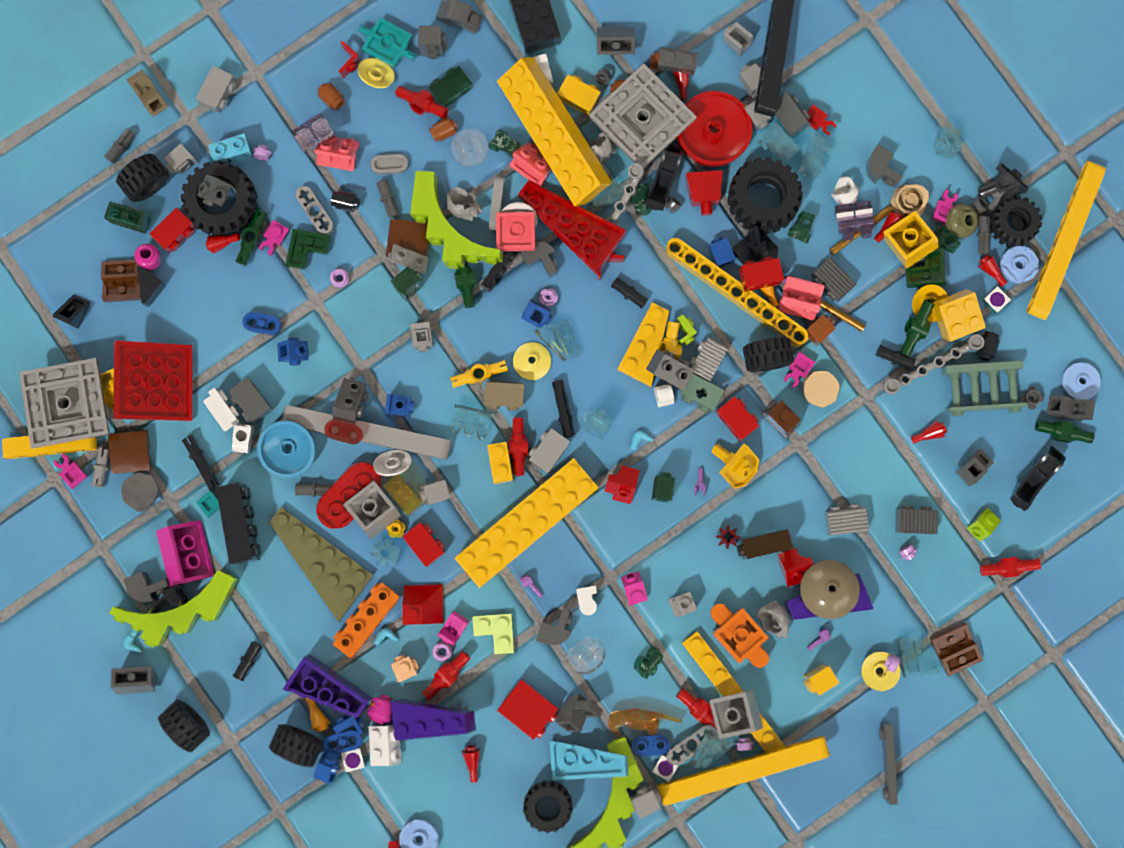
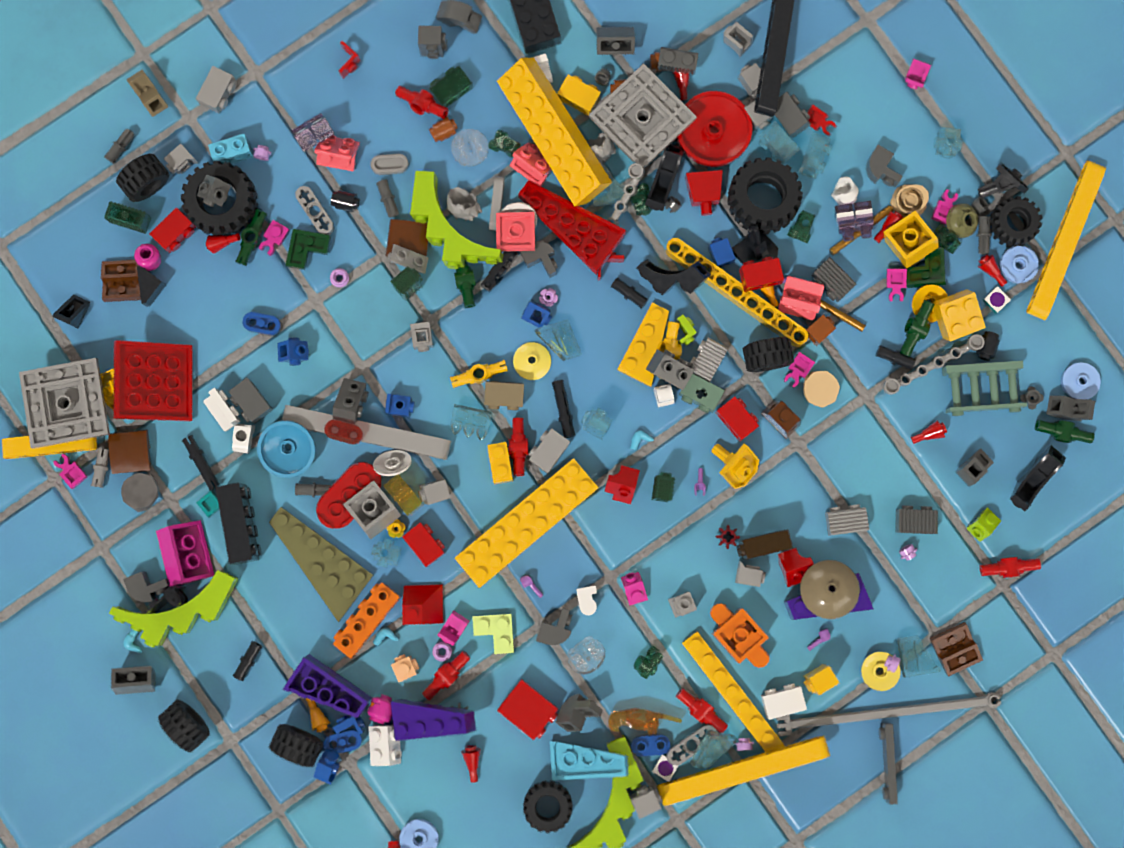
dark orange brick [317,83,346,111] -> none
tile [341,748,366,772] -> none
teal plate [358,17,417,69] -> none
light yellow dish [358,58,394,88] -> none
light grey slope [709,690,763,739] -> none
light grey hair [756,600,791,640] -> none
none -> black arch [636,259,711,295]
none -> light grey window [735,561,766,587]
none -> white brick [761,683,807,720]
none -> light grey hinge [776,692,1001,736]
none -> dark pink plate [886,269,907,301]
none -> dark pink bracket [904,58,931,90]

